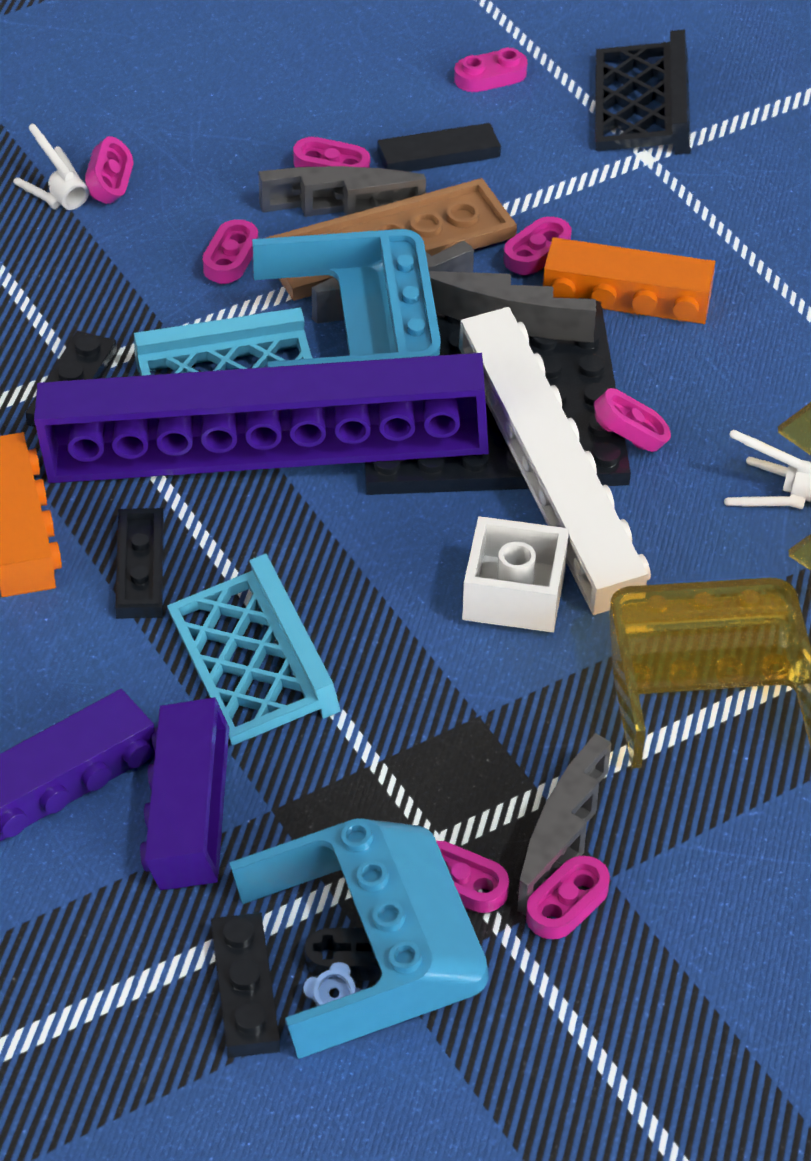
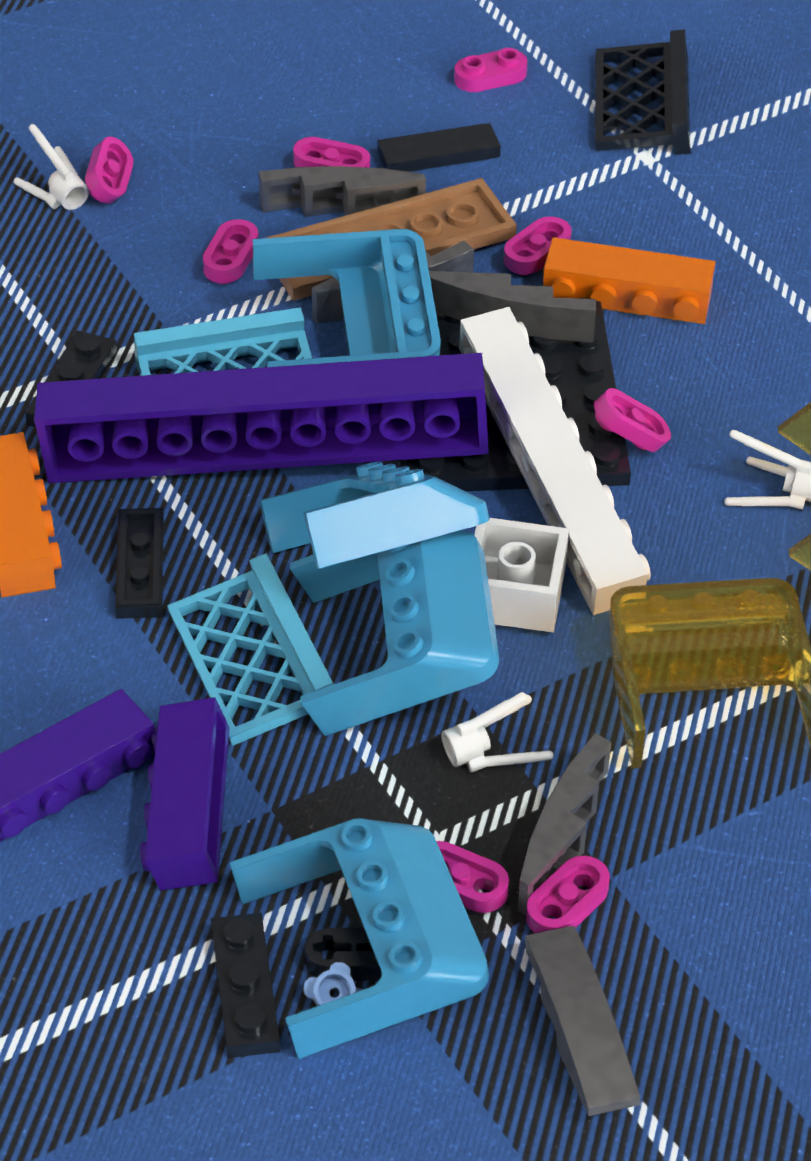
none -> windscreen [259,461,490,569]
none -> dark azure windscreen [290,530,499,736]
none -> white plant [441,692,554,773]
none -> flat silver slope [525,926,640,1116]

